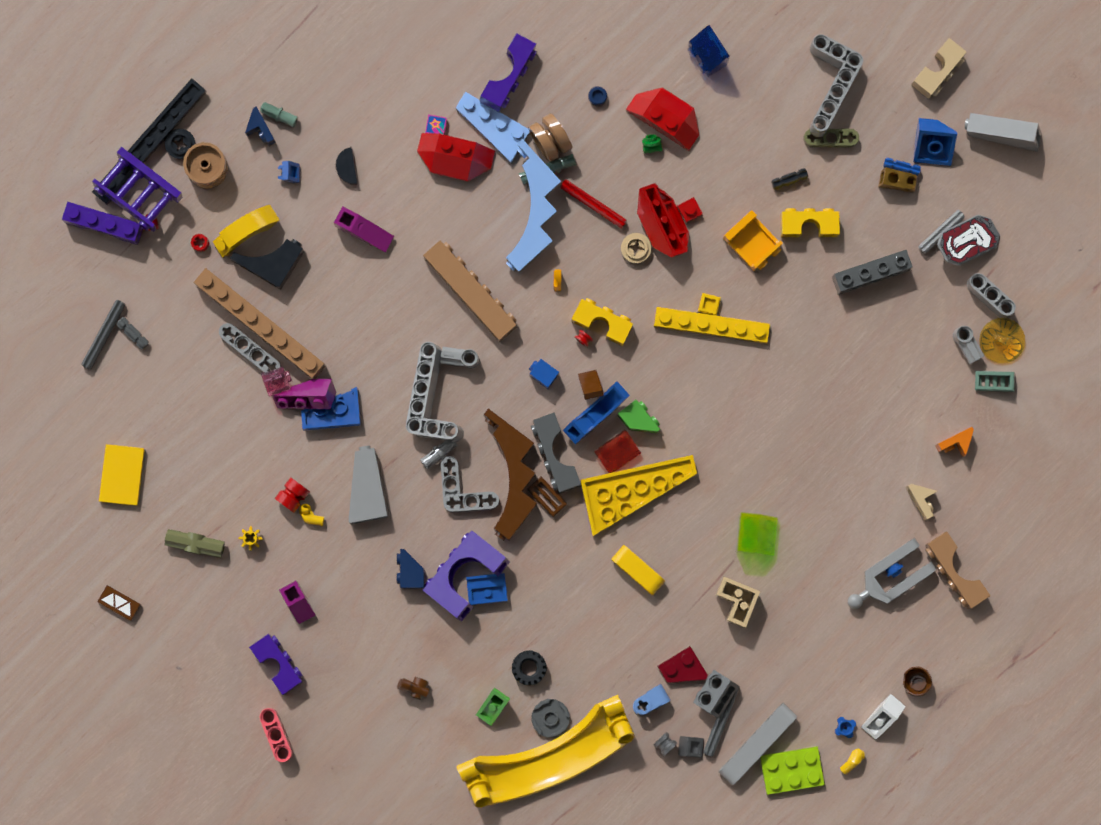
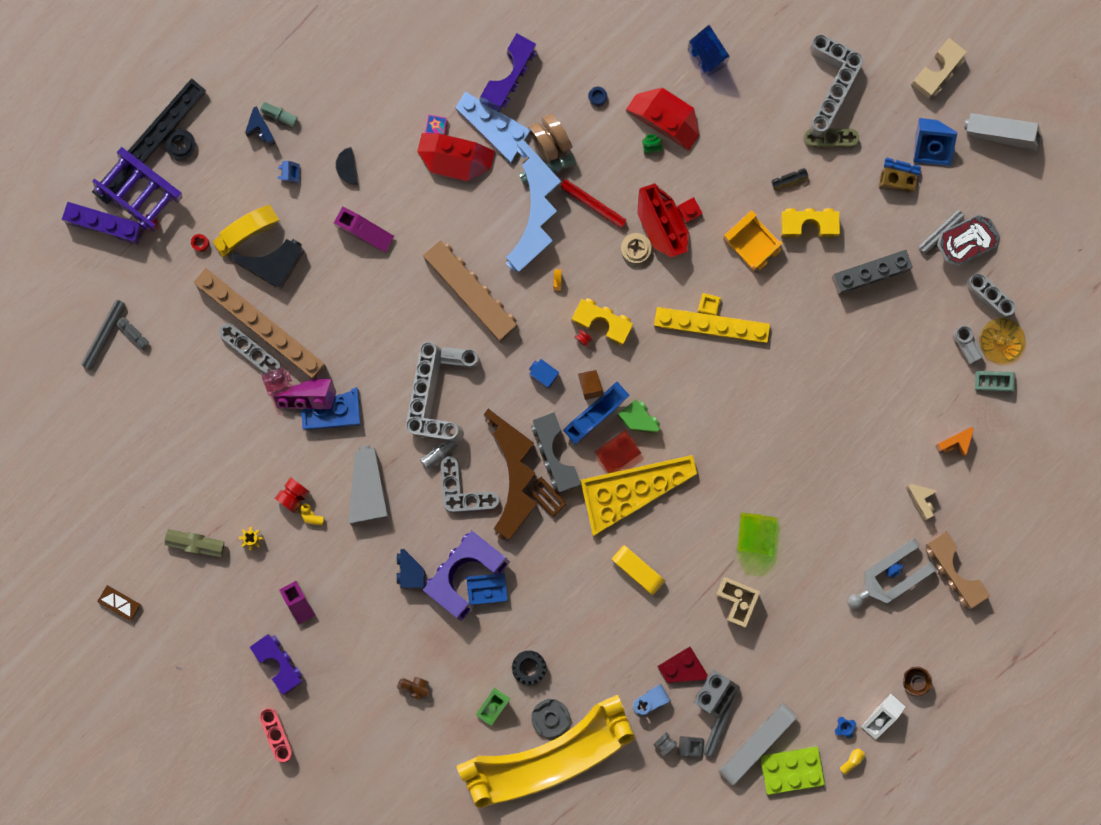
yellow tile [99,444,145,506] -> none
medium nougat wheel [183,142,228,189] -> none

